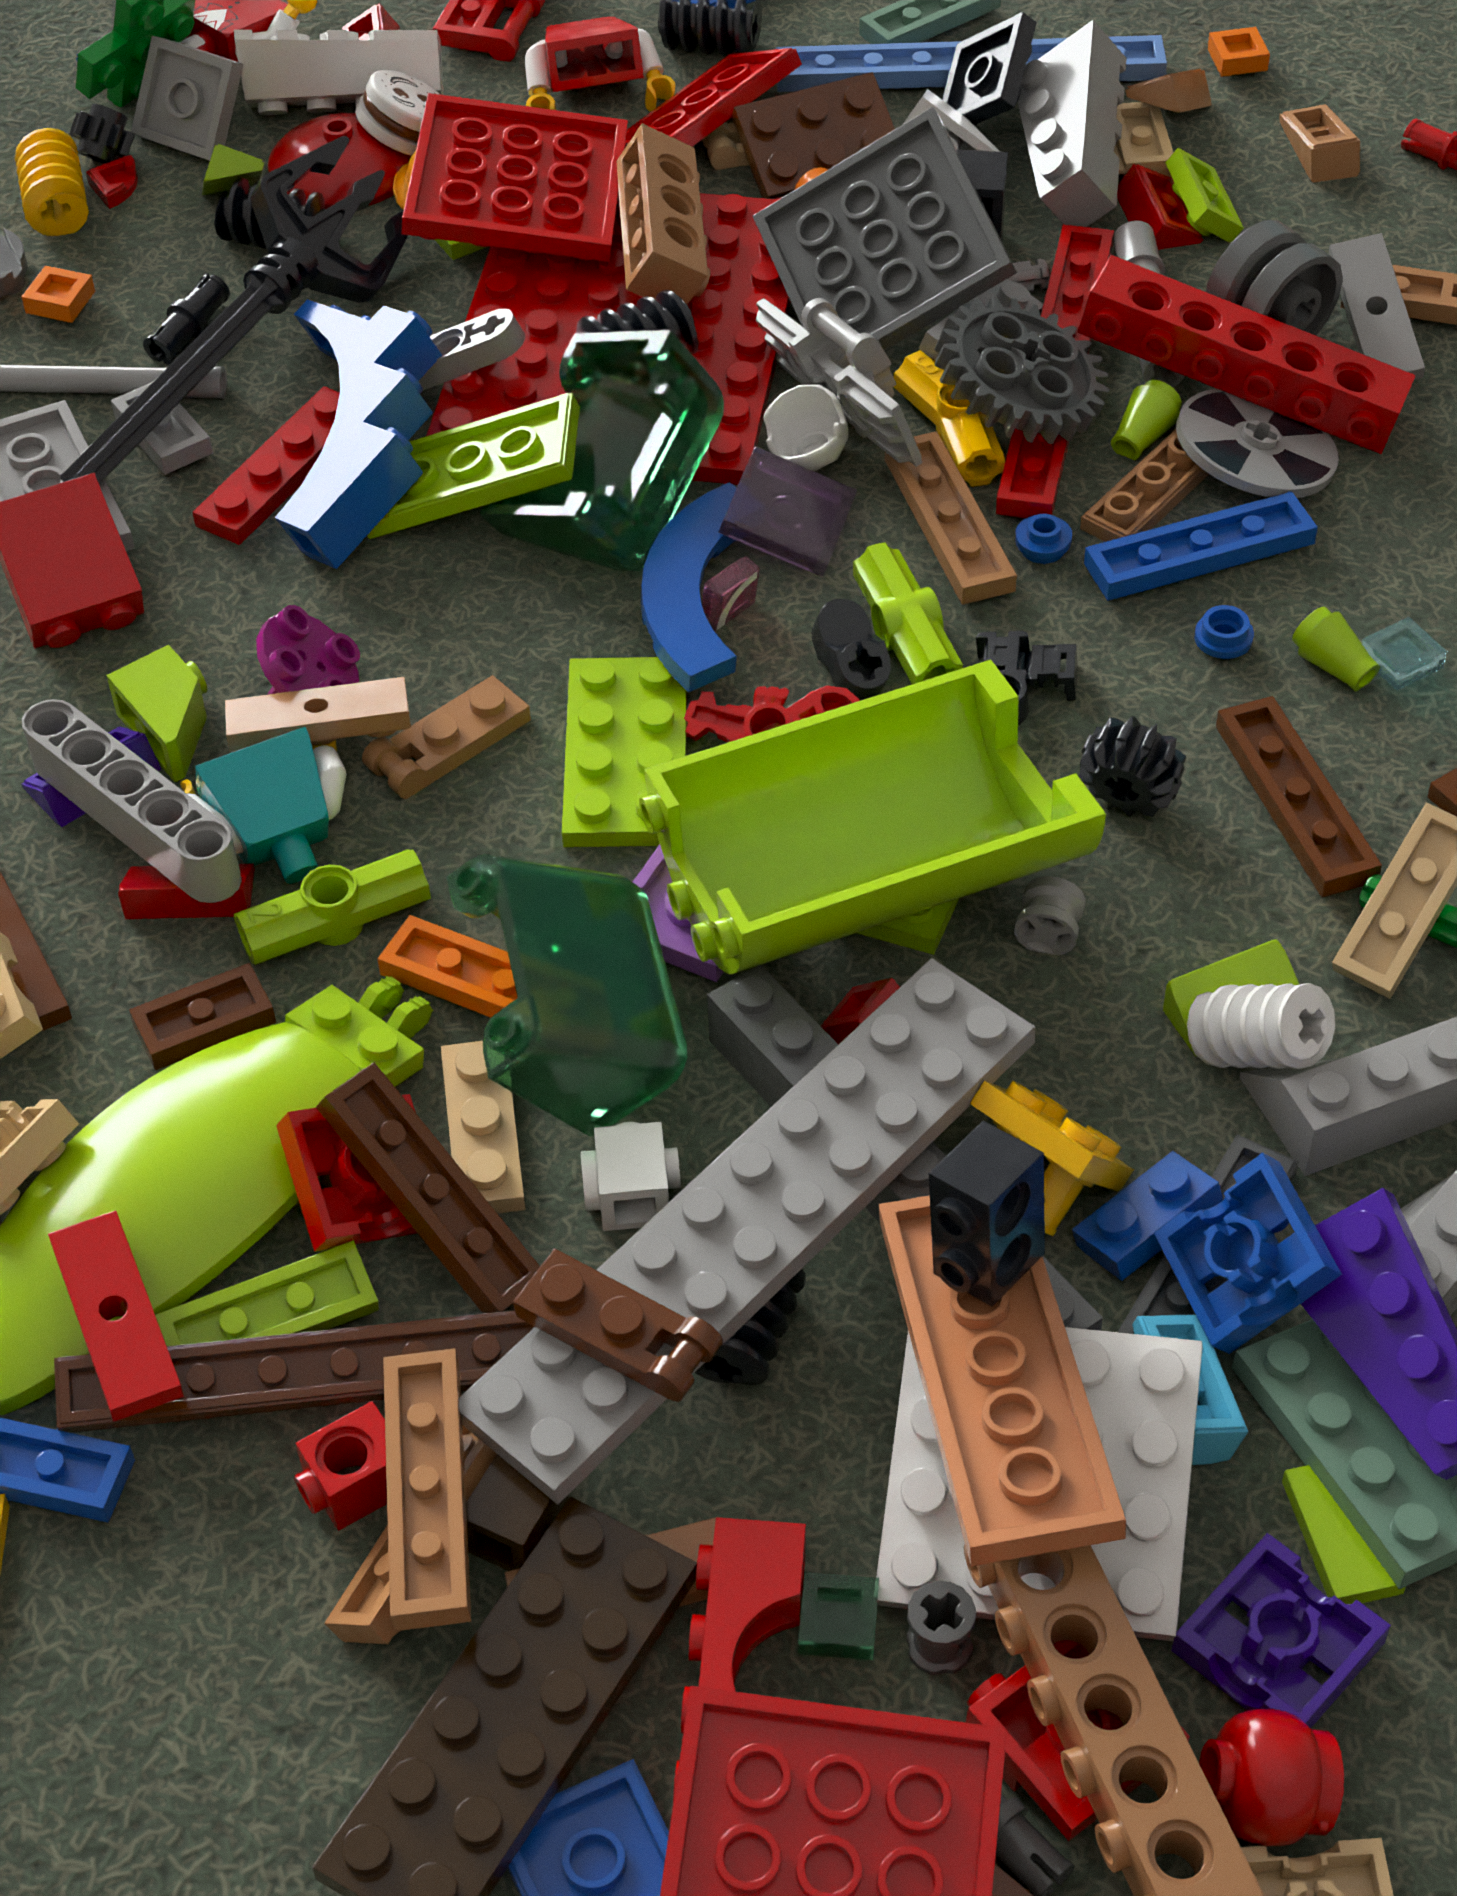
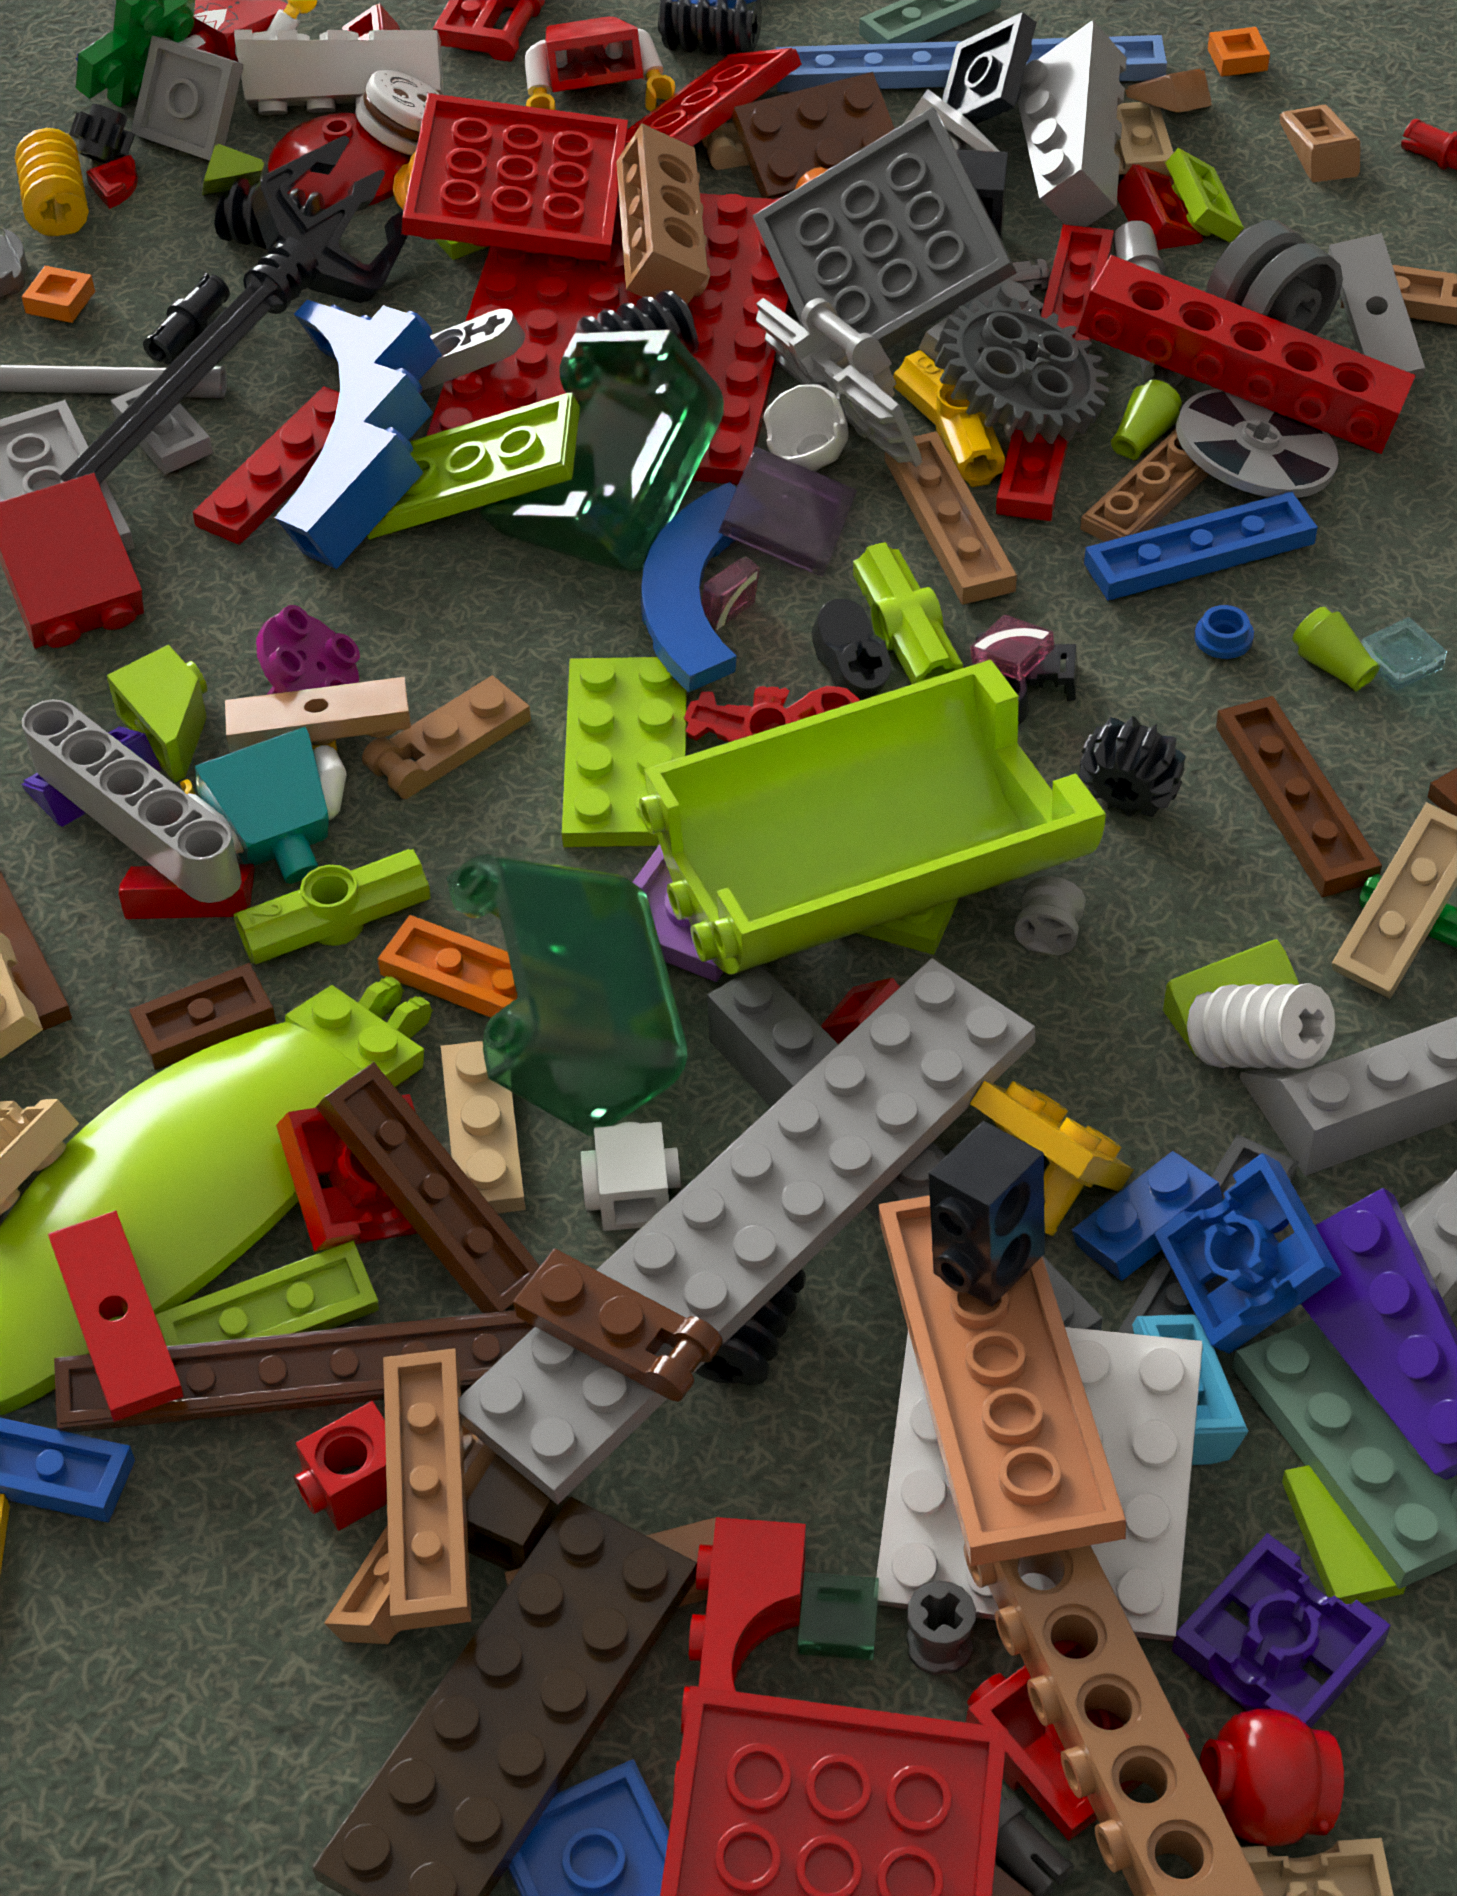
blue plate [1015,514,1072,564] -> none
none -> clear pink tile [970,614,1054,681]

